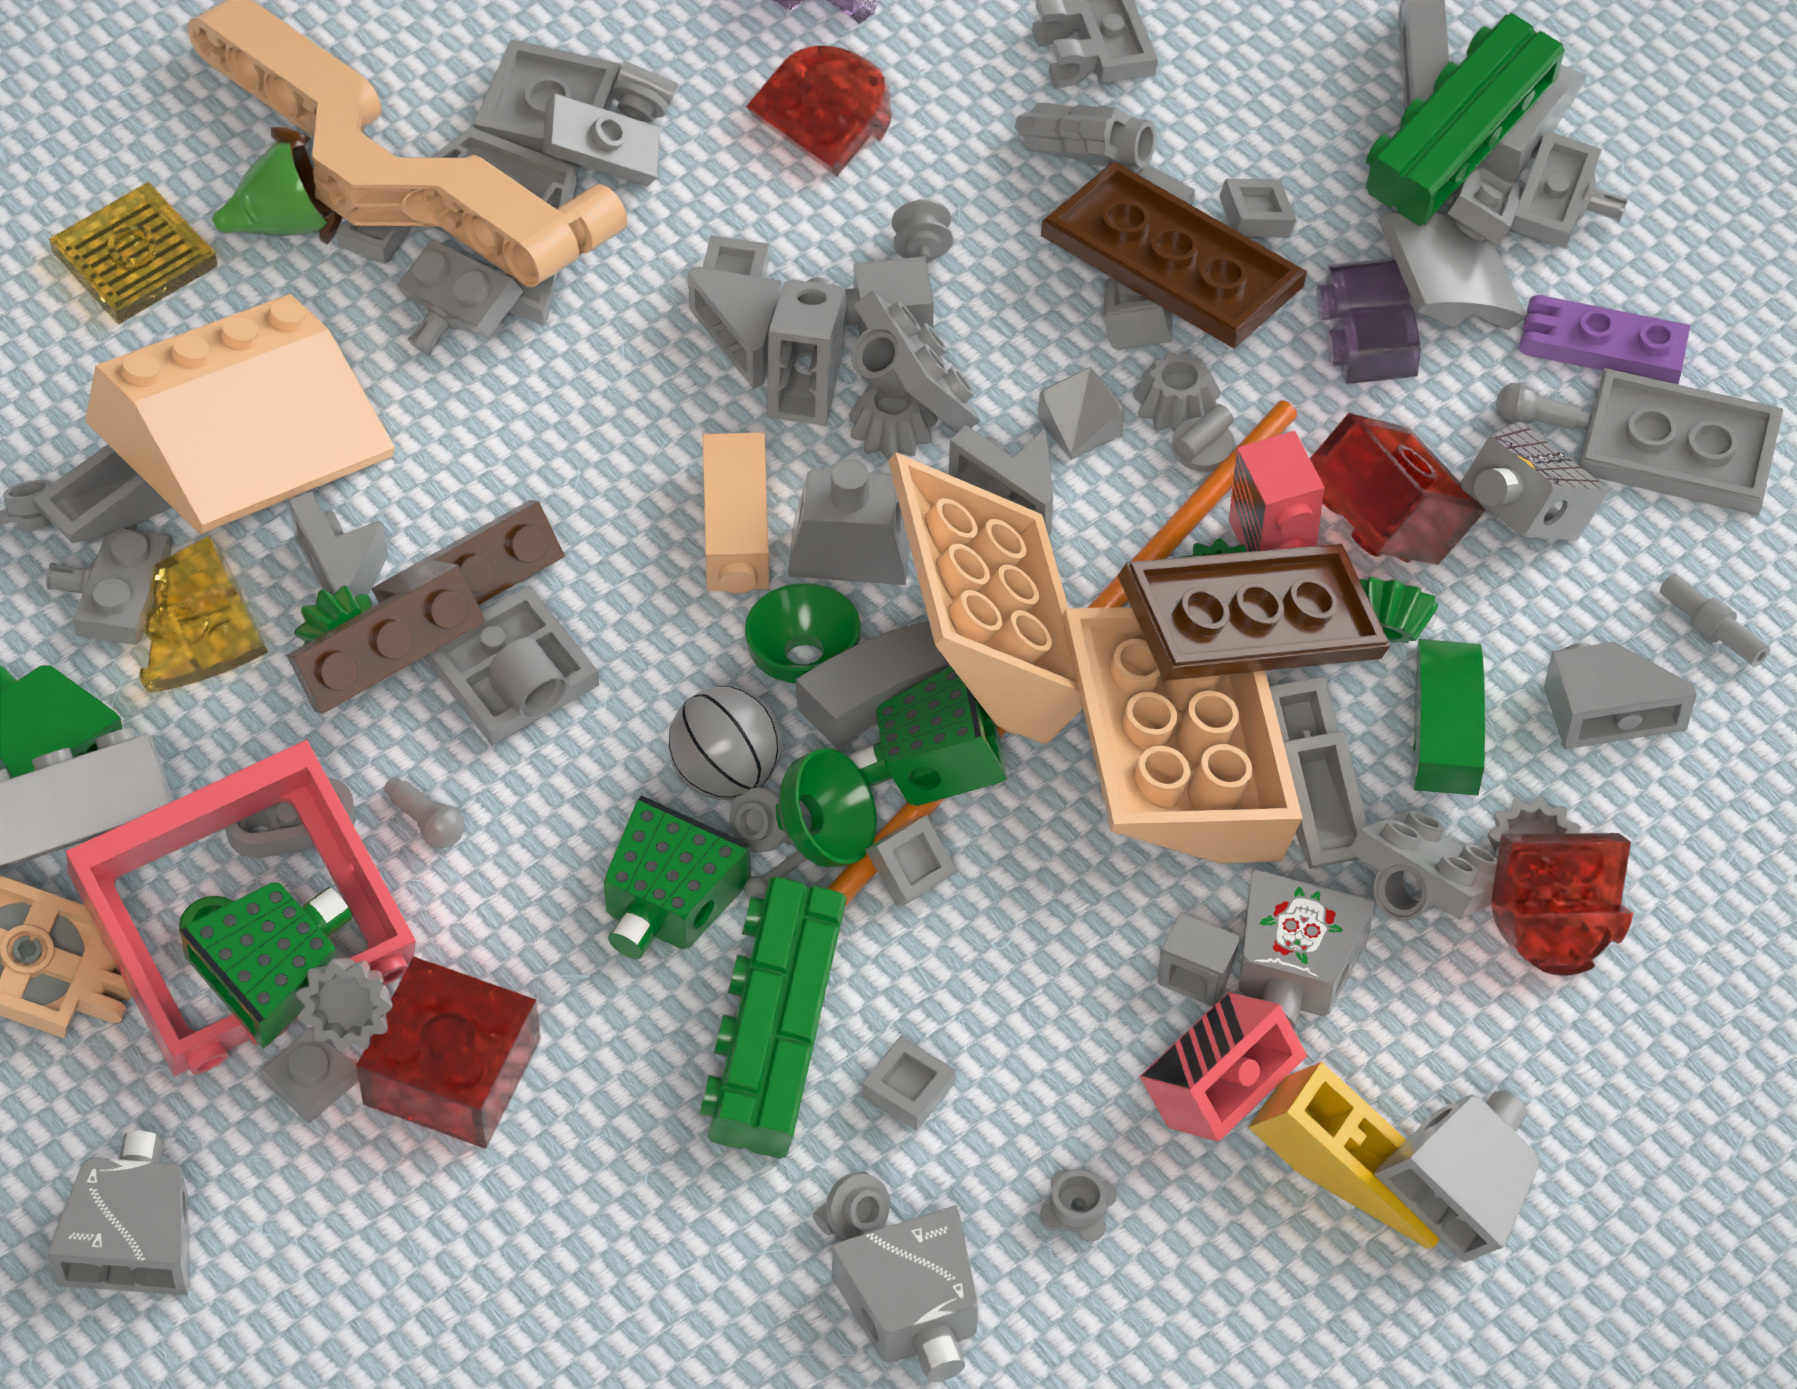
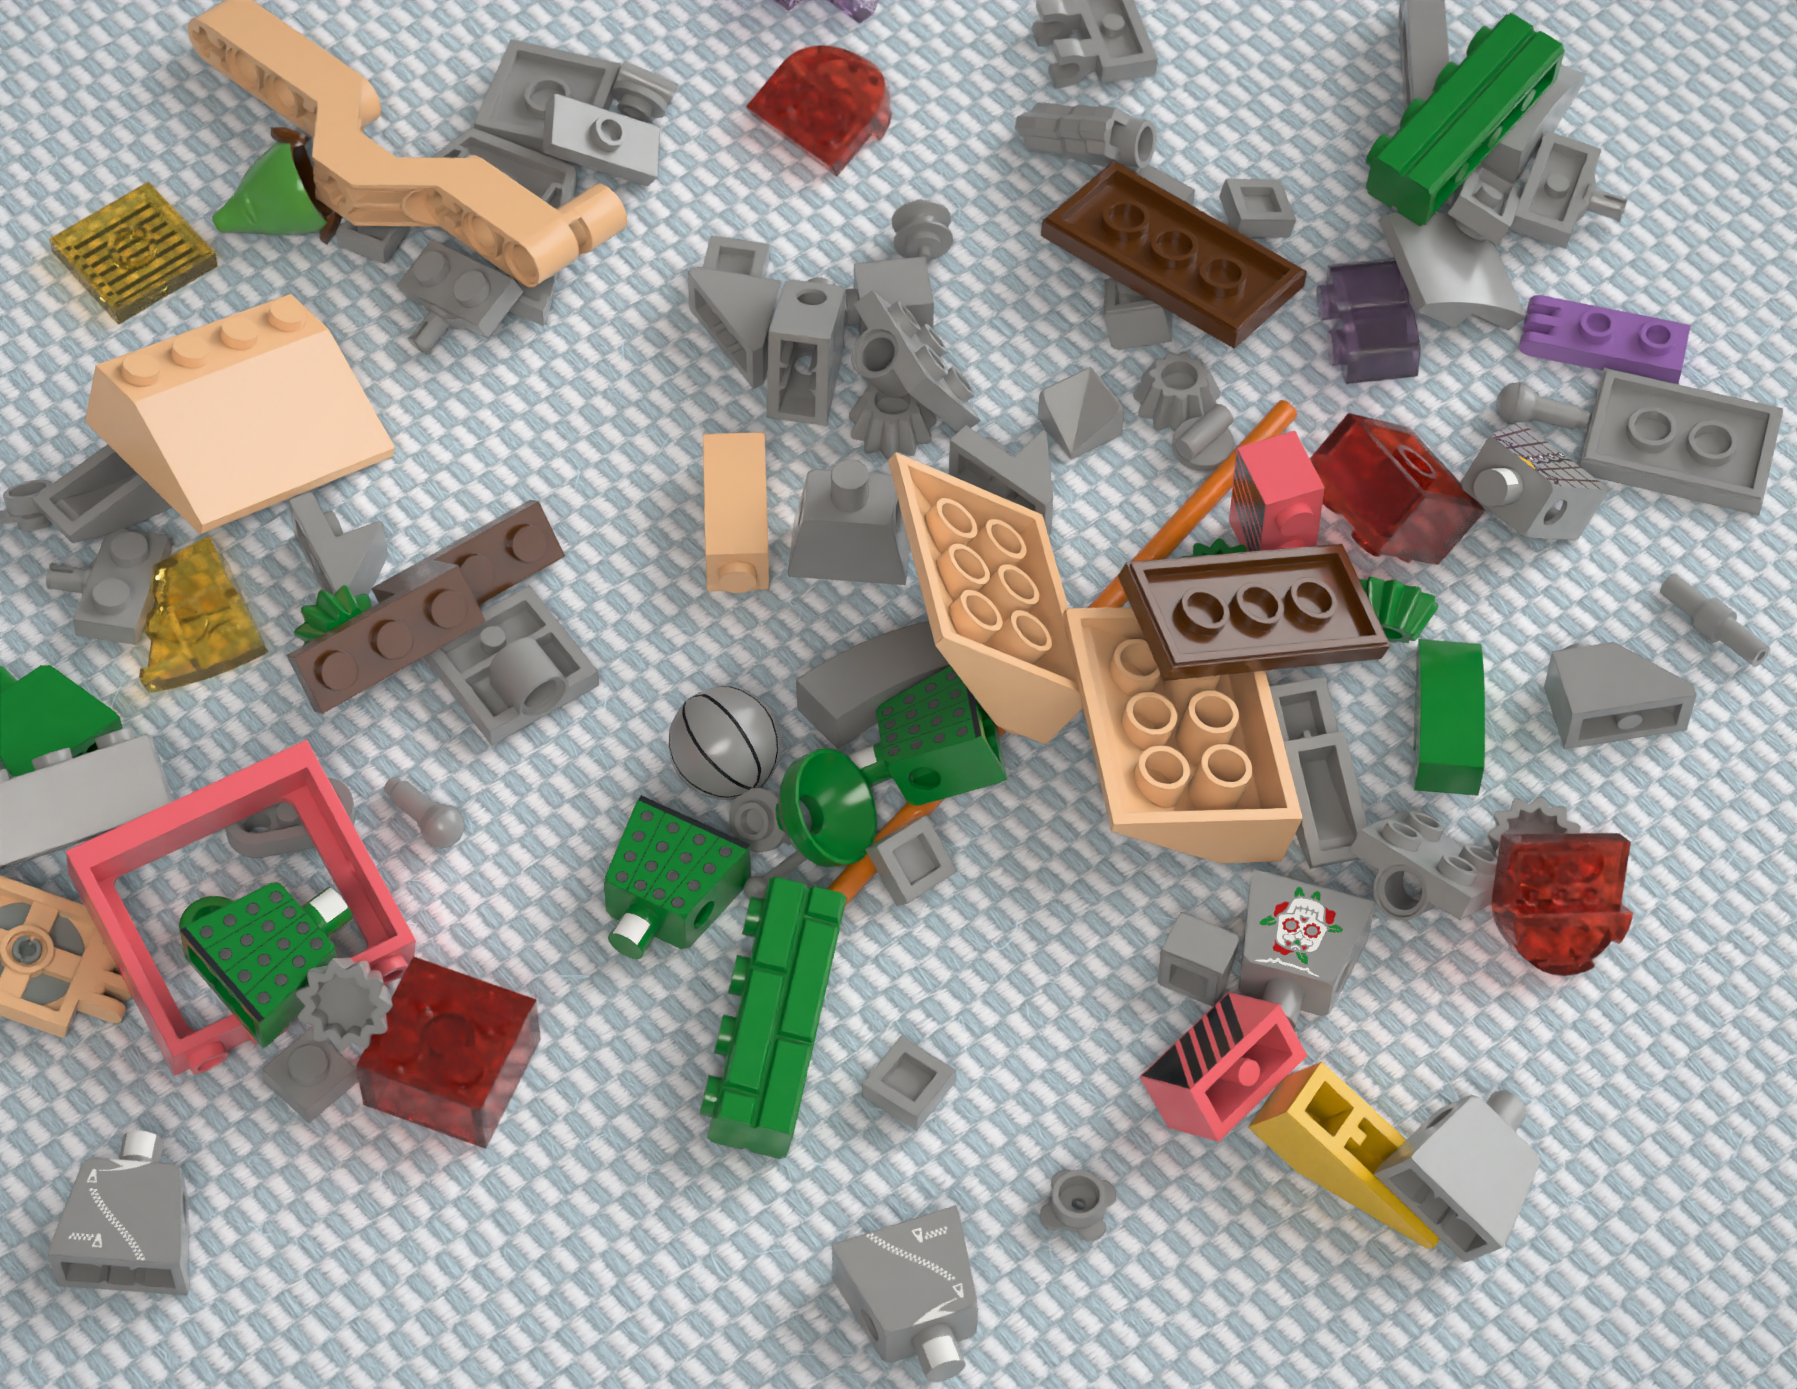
green piece [745,583,861,684] -> none
light grey plate [812,1172,890,1240] -> none

